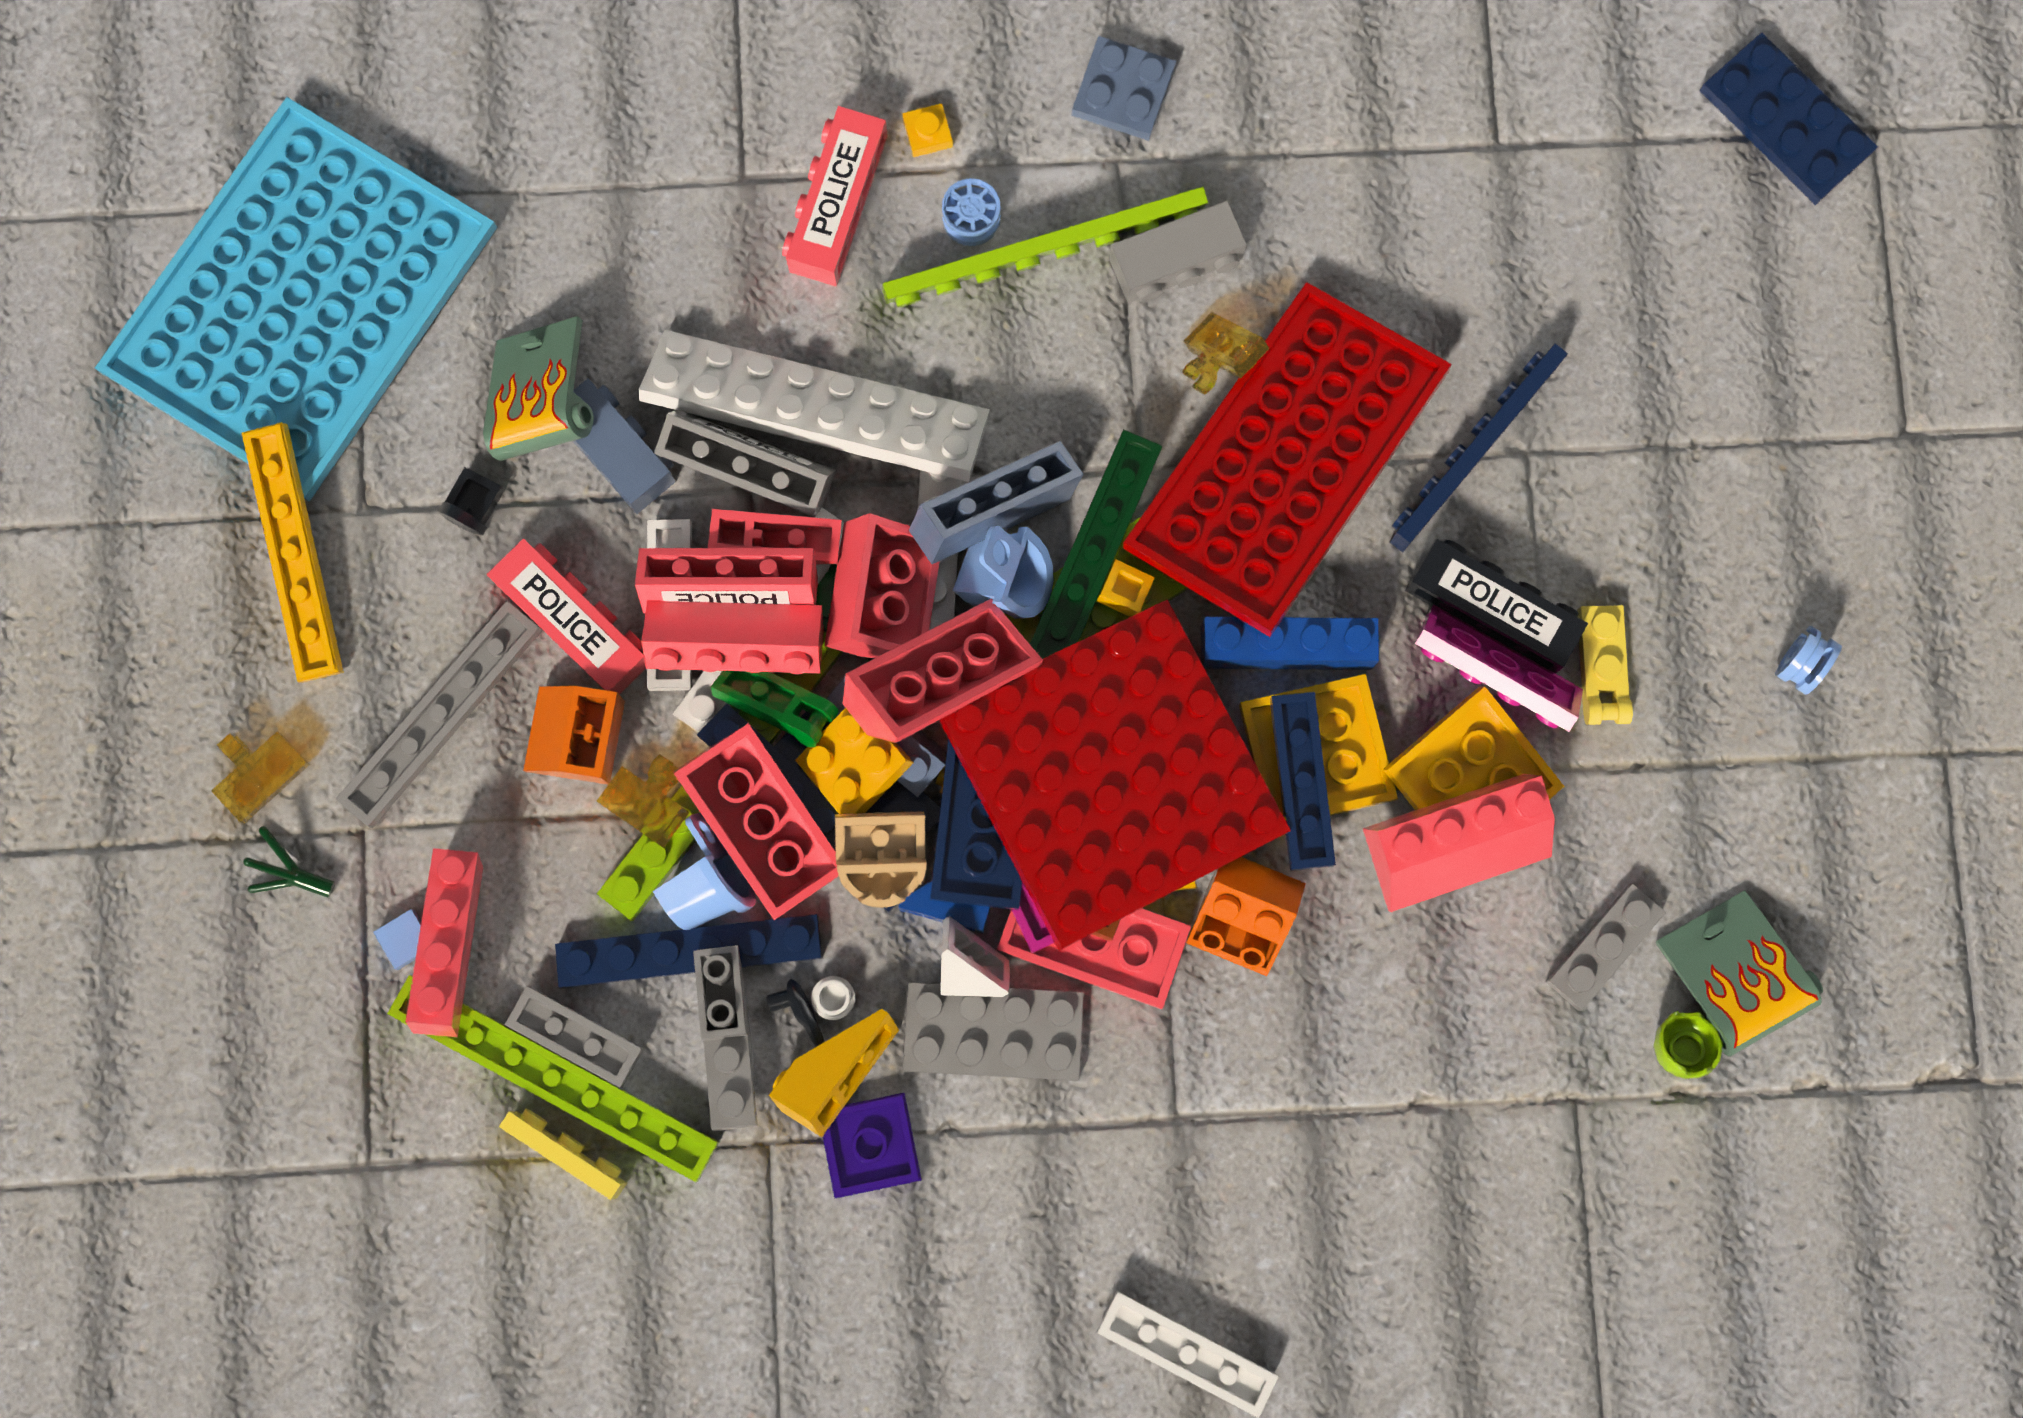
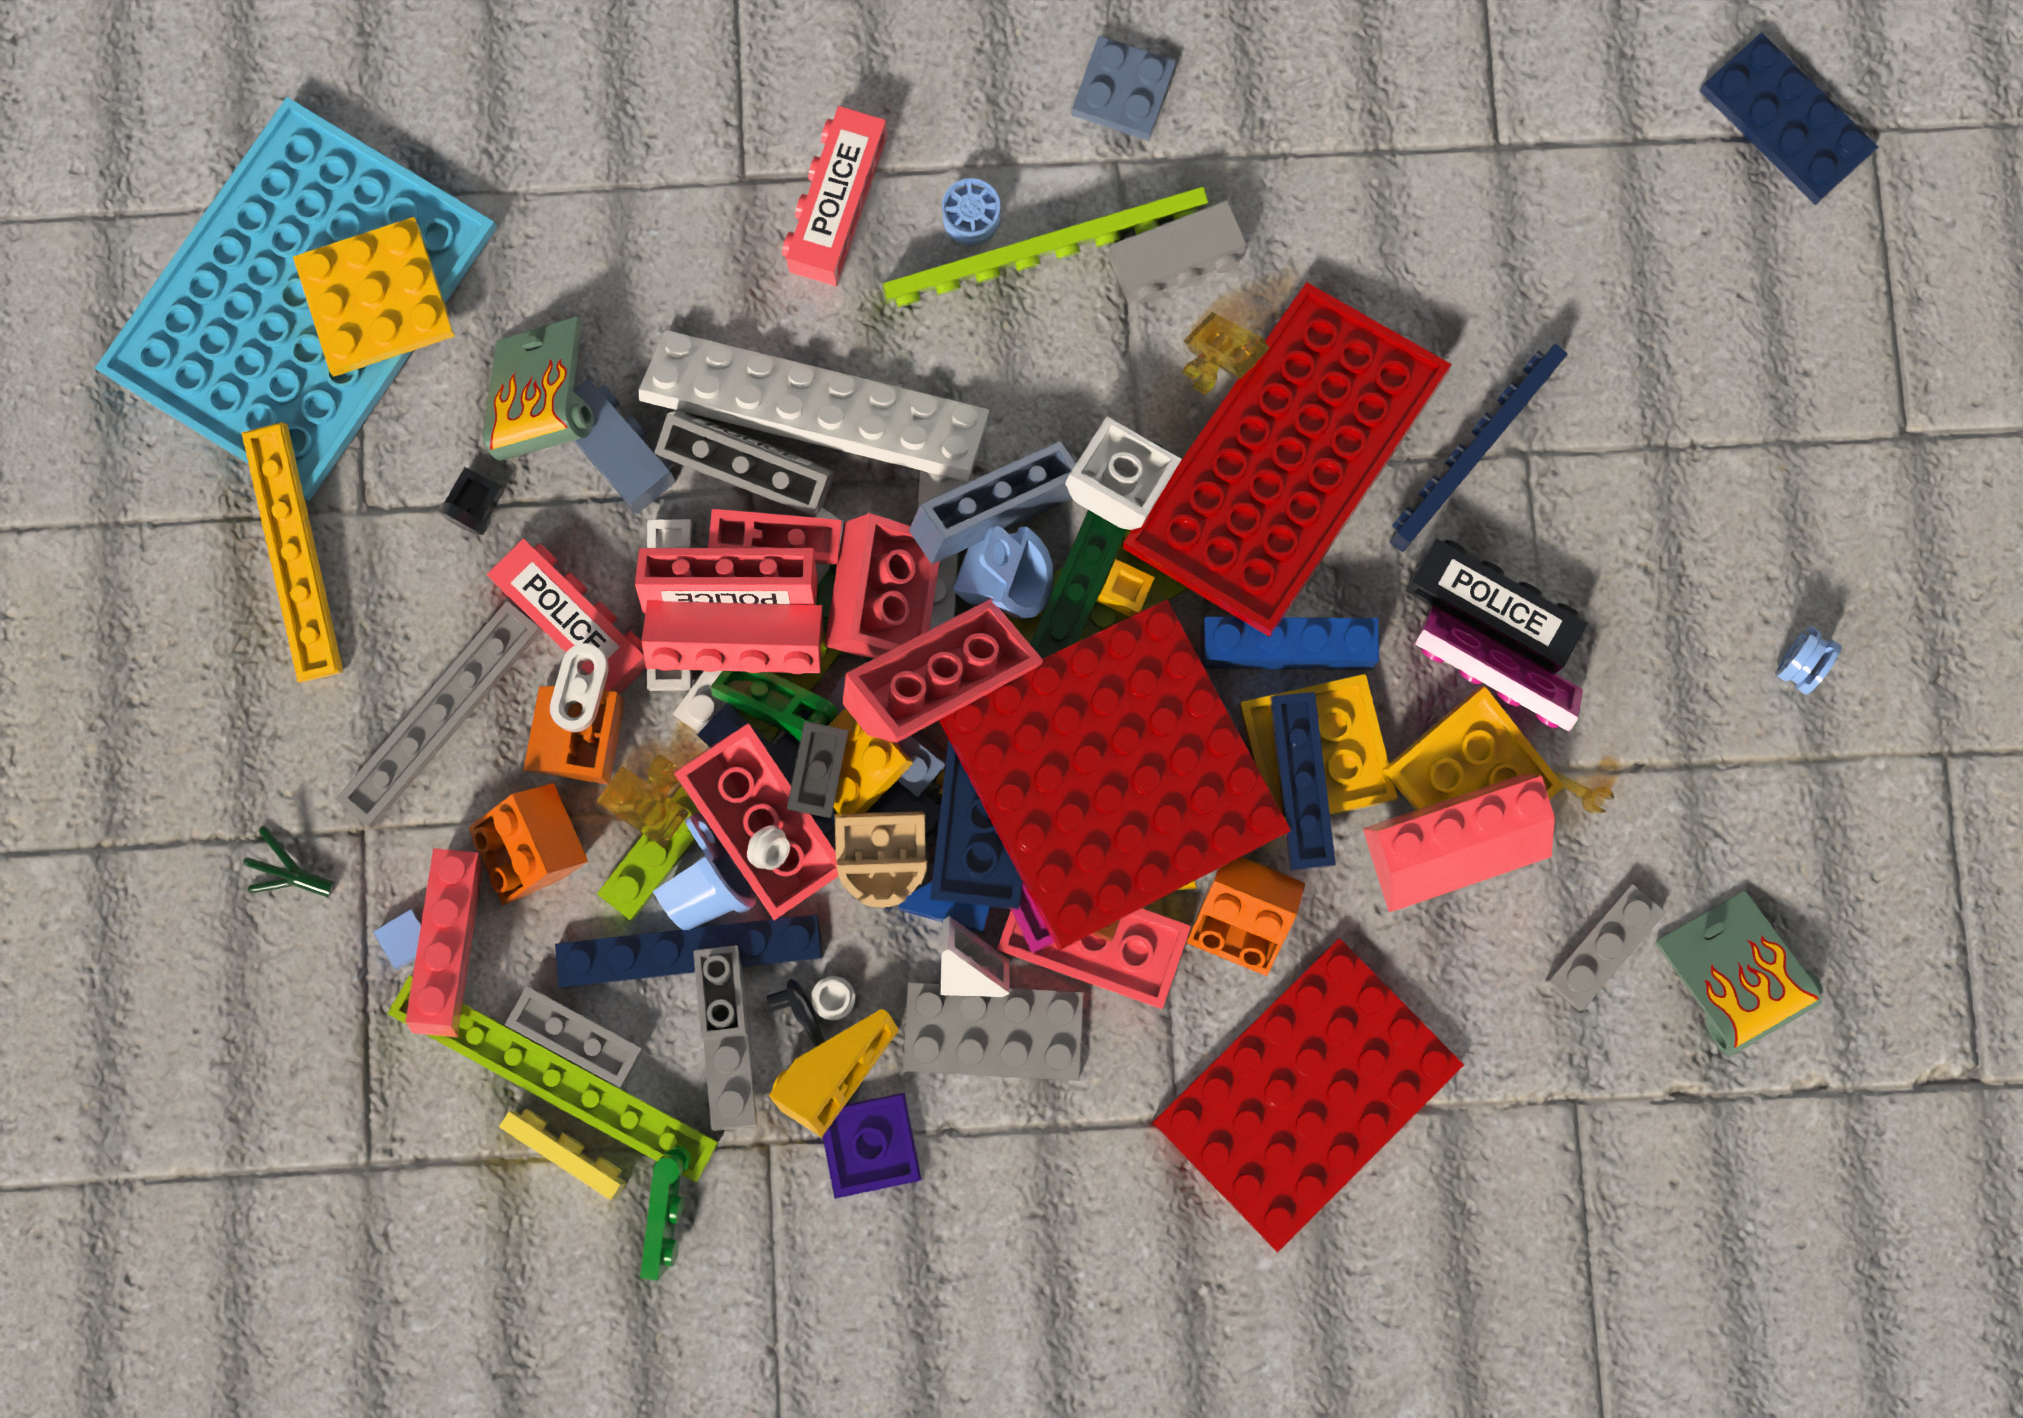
clear yellow plate [211,732,310,824] -> none
yellow plate [902,103,953,157] -> none
white plate [1097,1291,1279,1418] -> none
light yellow plate [1577,605,1633,725] -> none
lime hair [1653,1011,1723,1079] -> none
none -> yellow plate [293,217,455,377]
none -> orange slope [468,783,588,906]
none -> white plate [550,643,609,732]
none -> green plate [640,1145,691,1281]
none -> white plate [747,826,790,870]
none -> dark grey plate [786,721,849,818]
none -> white slope [1065,417,1182,530]
none -> red plate [1152,938,1464,1253]
none -> clear yellow hand [1555,771,1614,813]

